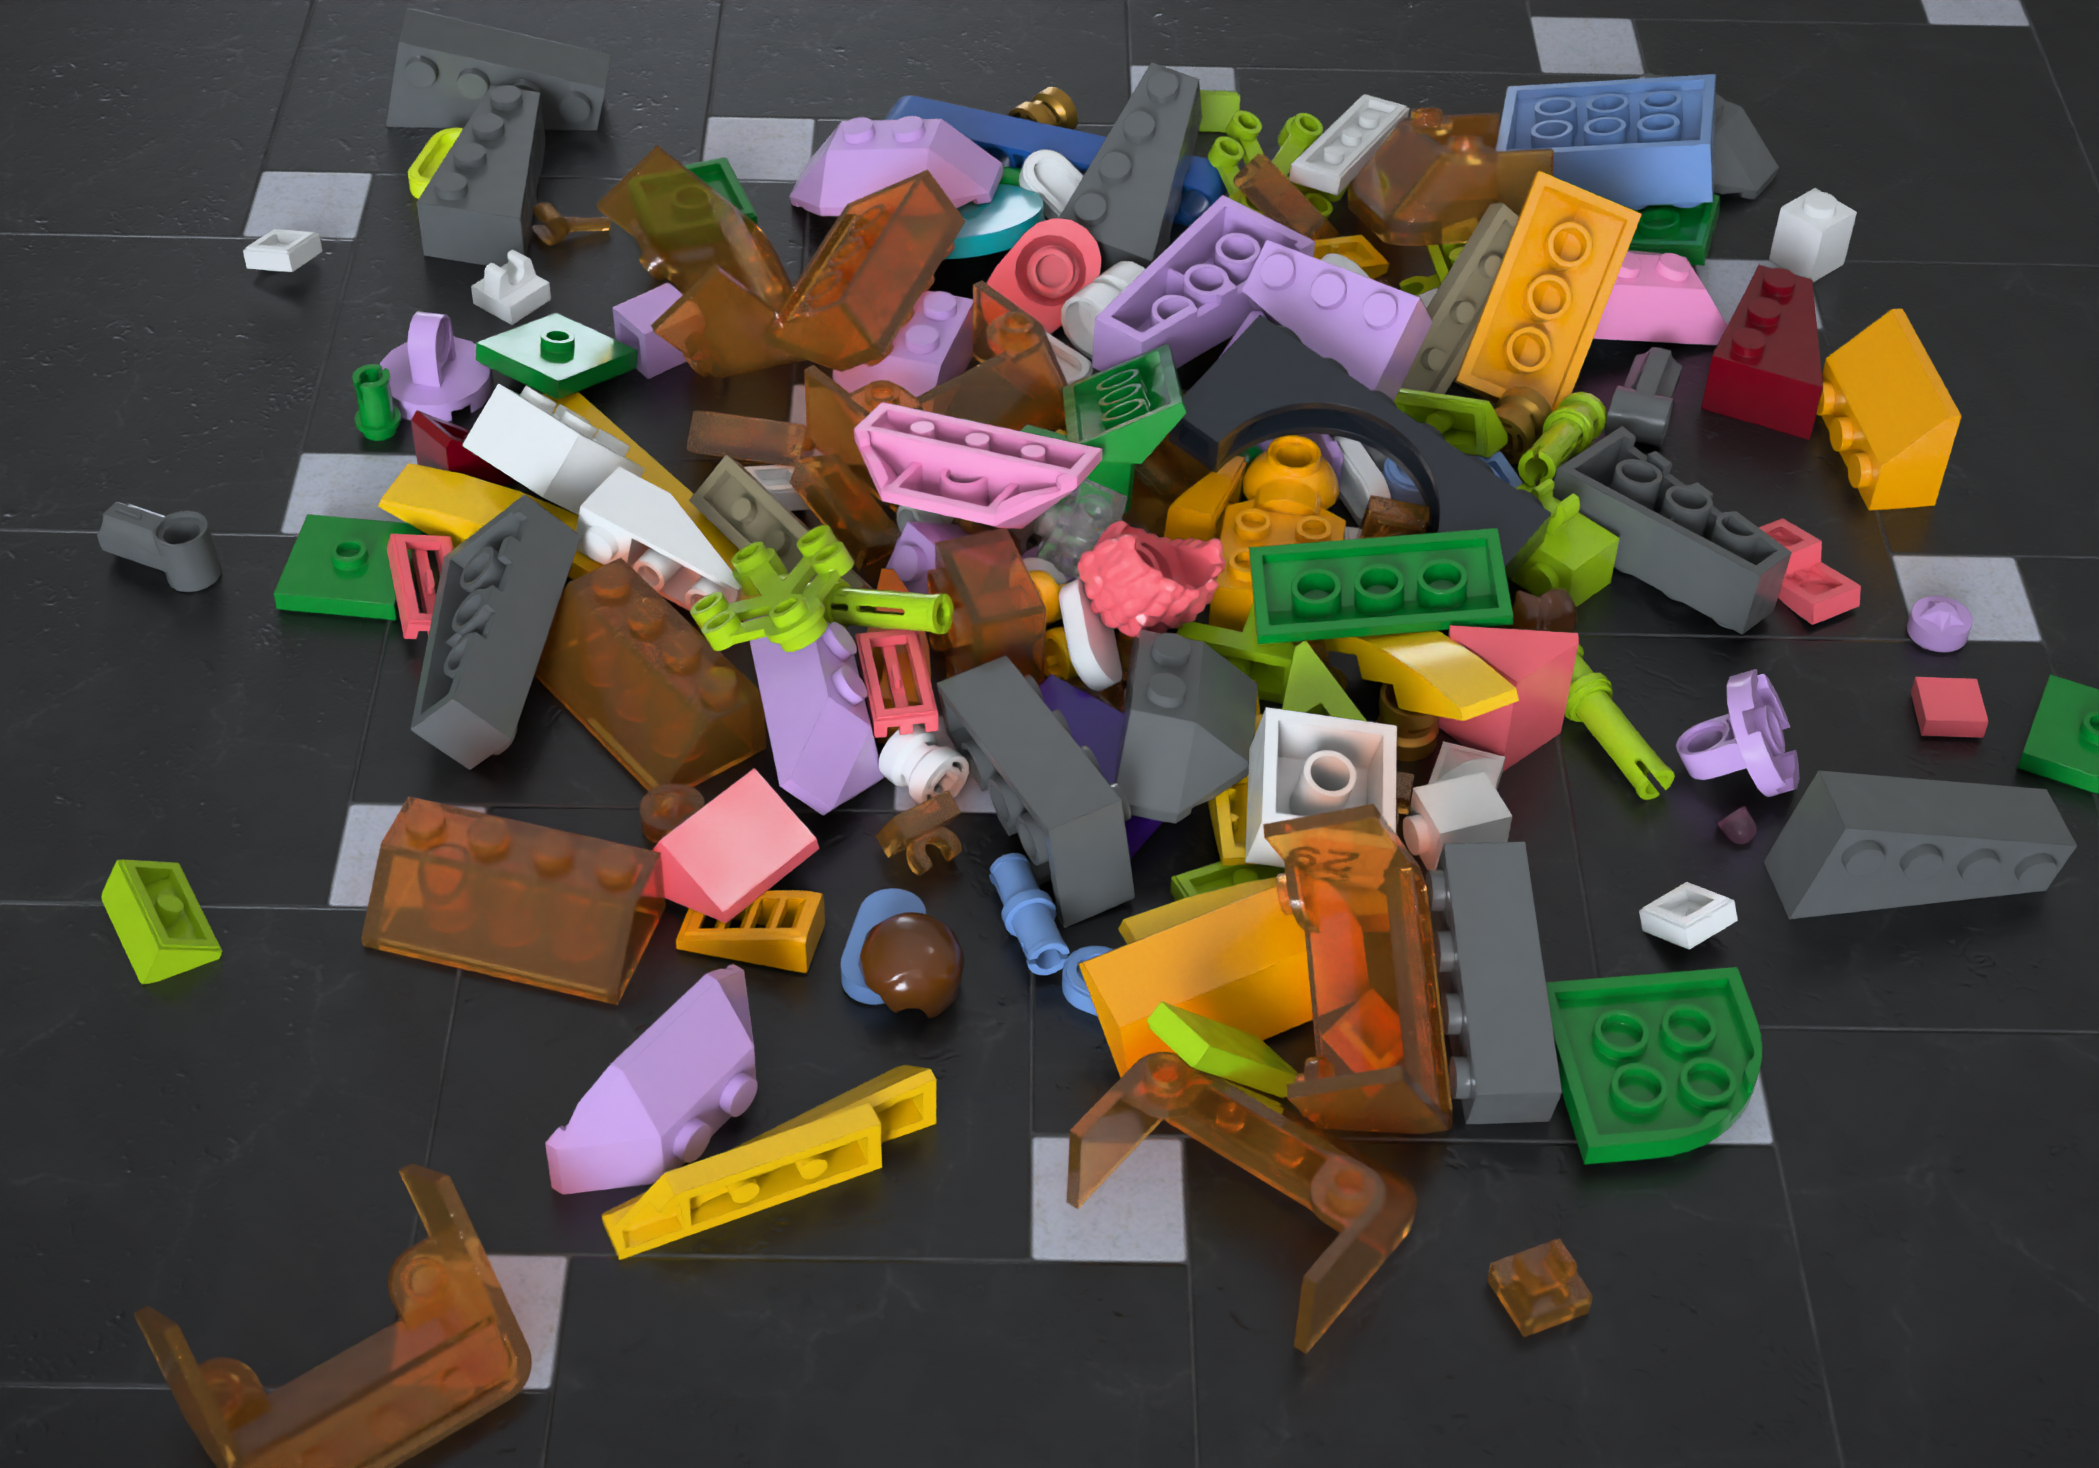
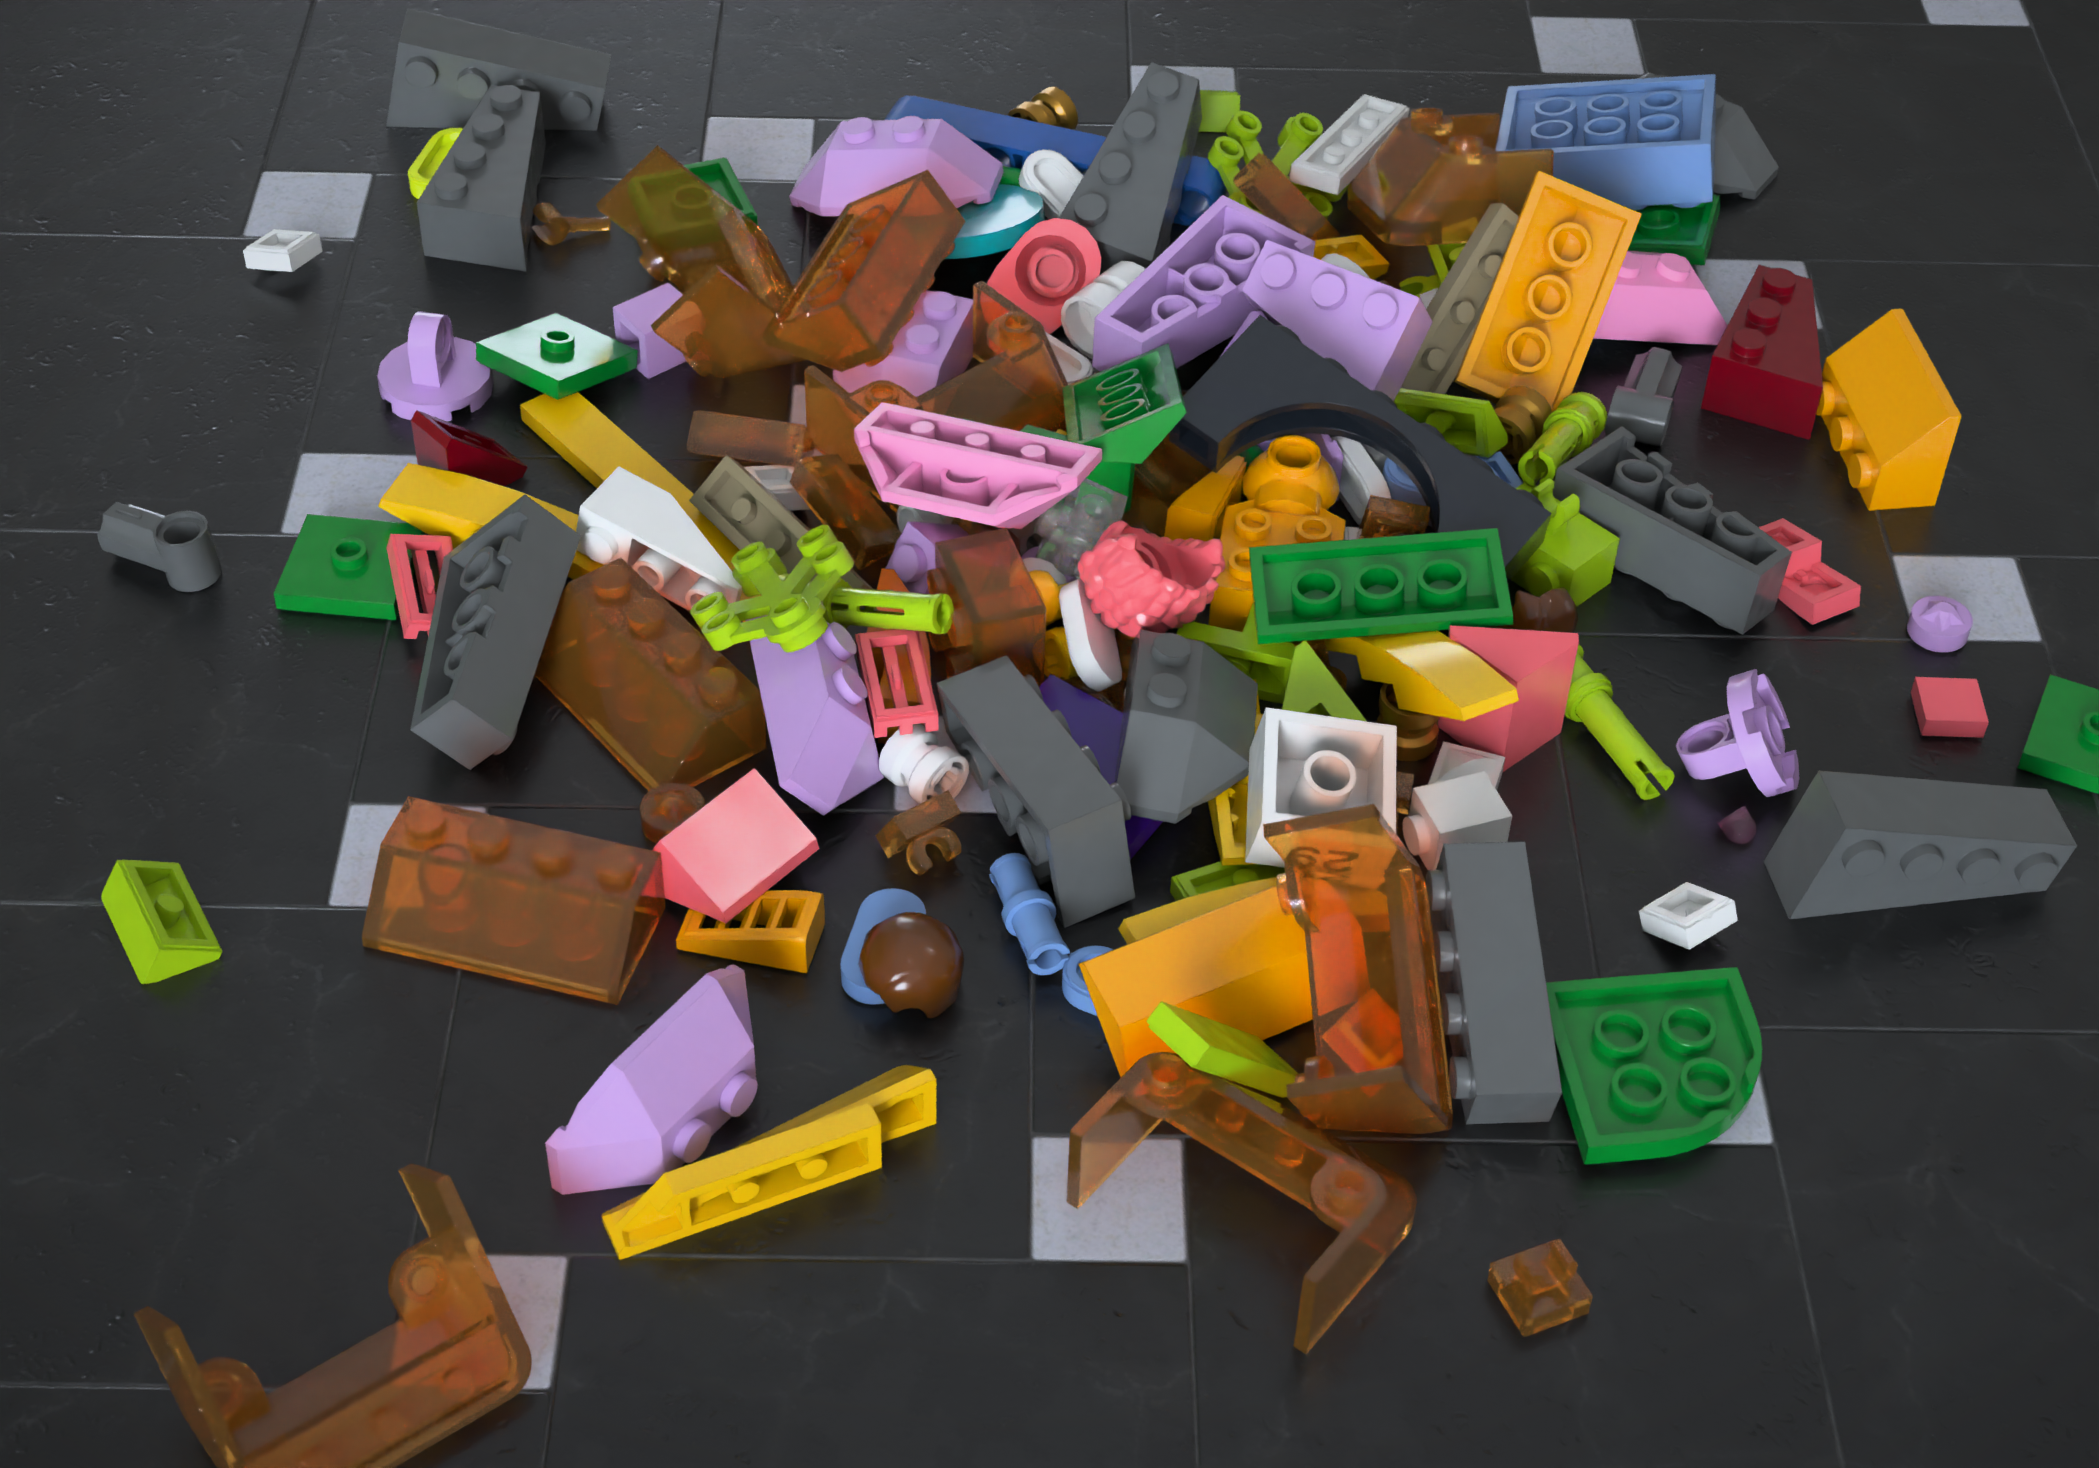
green pin [352,364,401,441] -> none
white brick [462,384,645,515] -> none
white tile [471,250,551,325] -> none
white brick [1769,188,1857,282] -> none

